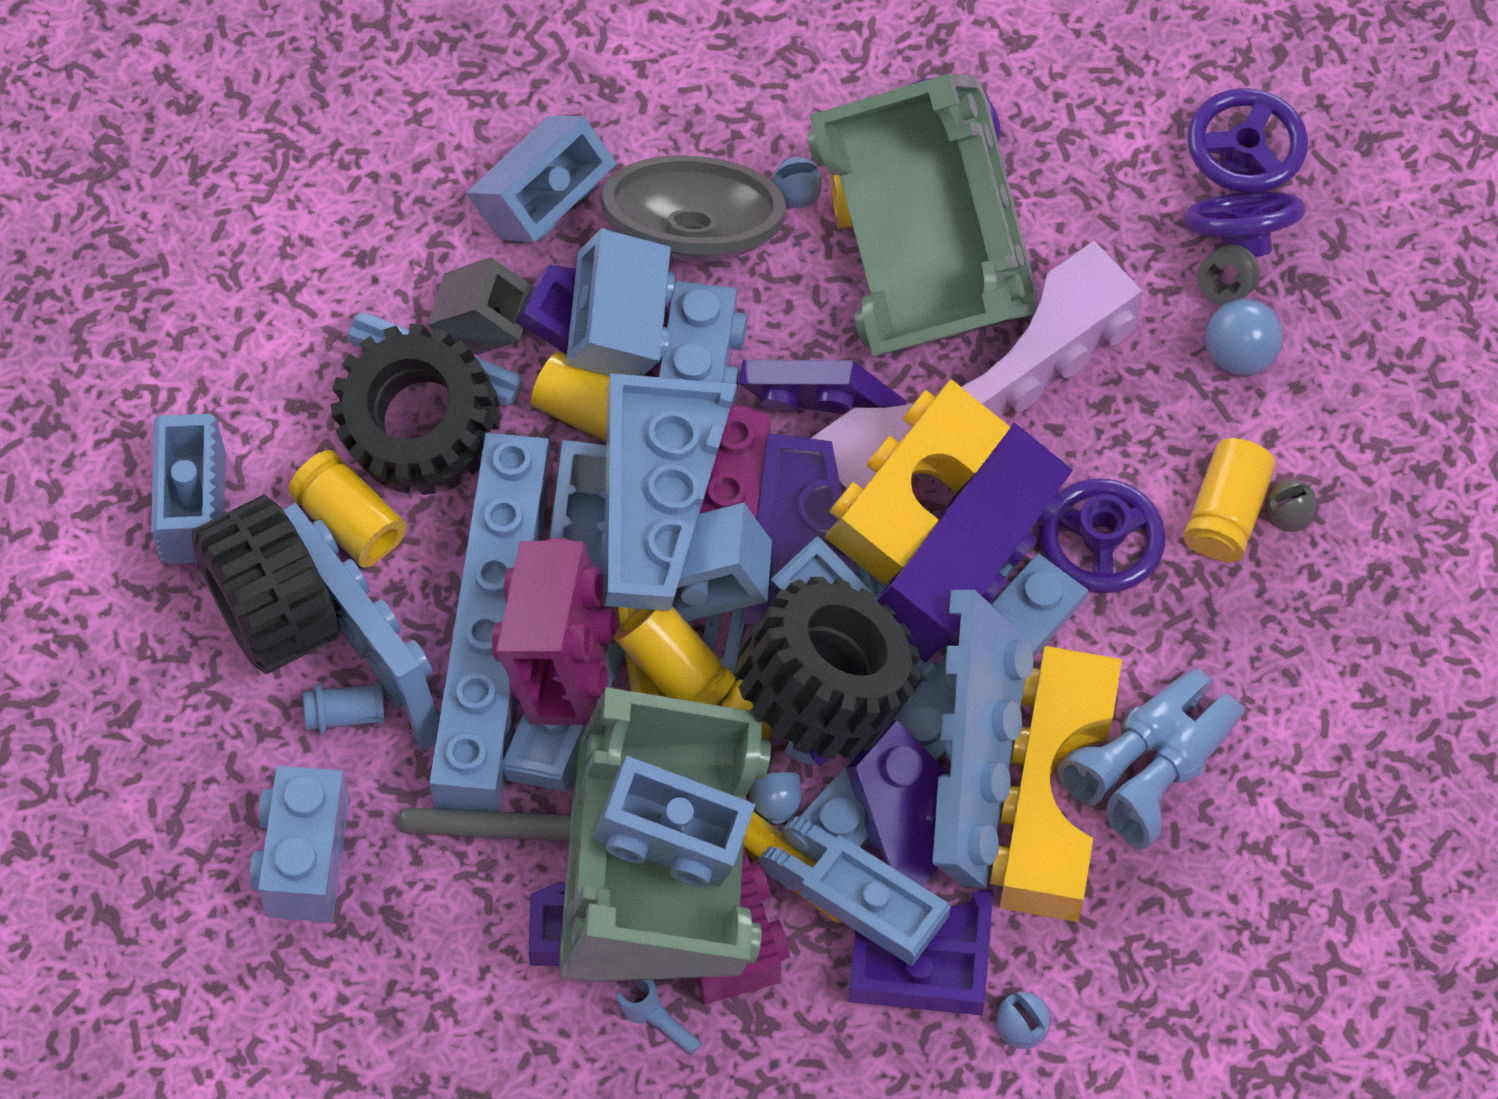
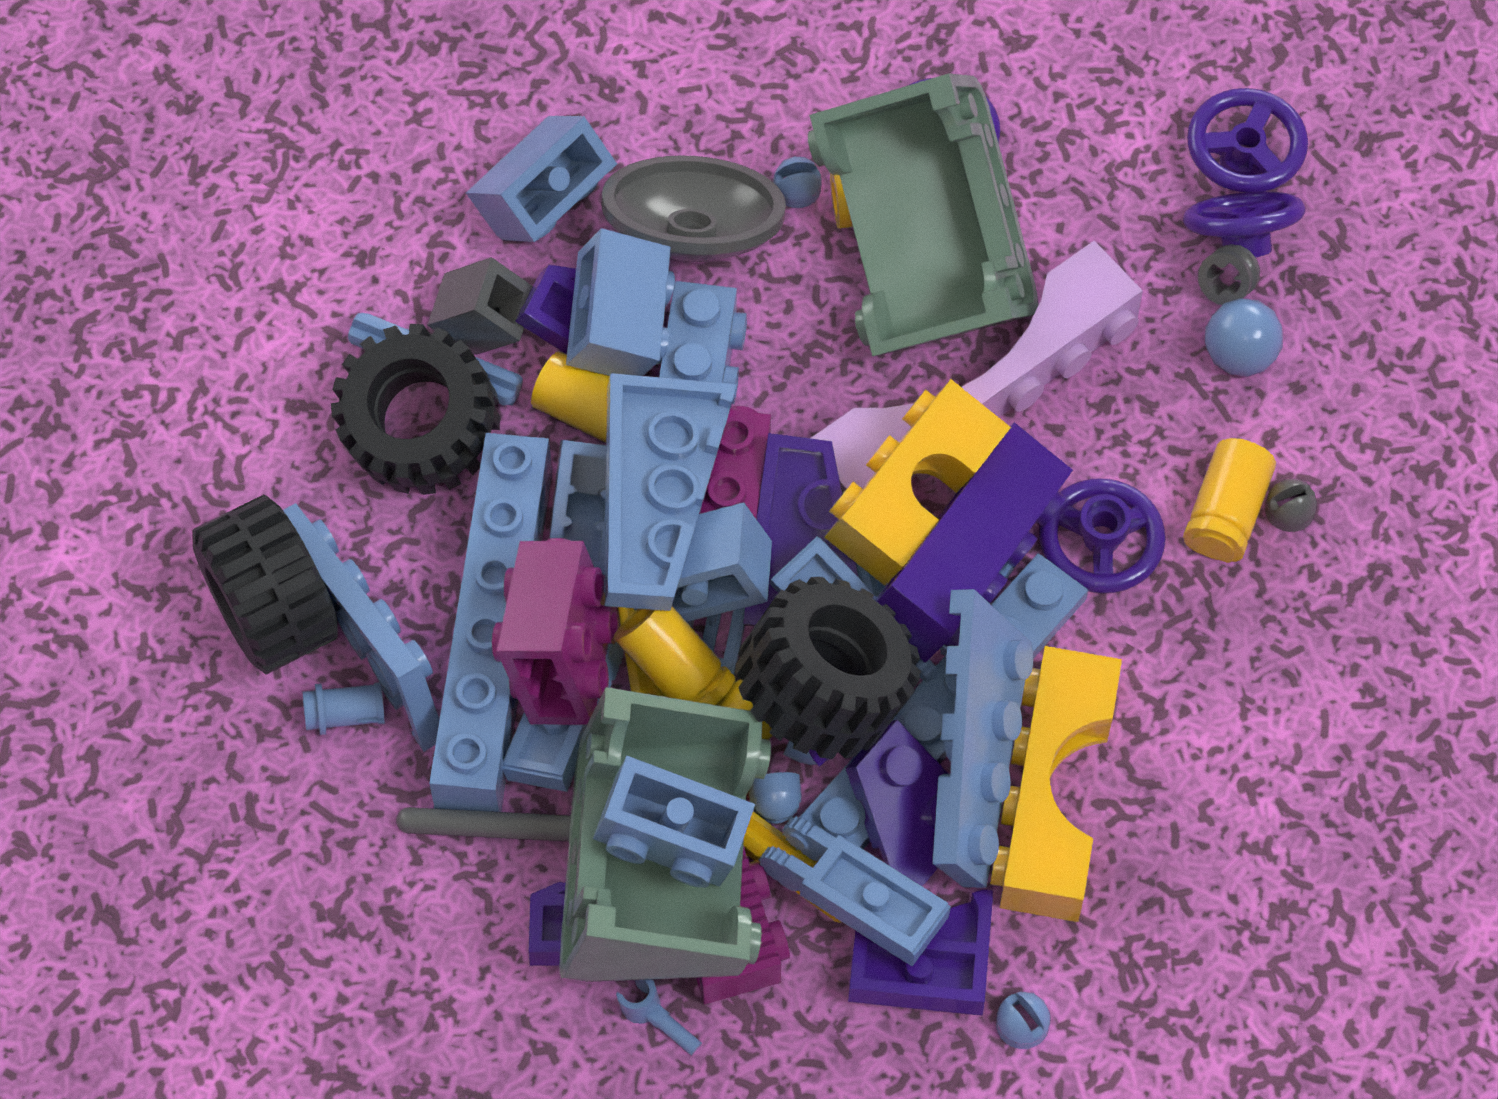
medium blue brick [151,414,226,564] -> none
medium blue brick [250,766,350,922] -> none
yellow piece [288,450,407,568] -> none
dark purple wing [738,360,907,415] -> none
medium blue piece [1057,667,1245,849] -> none

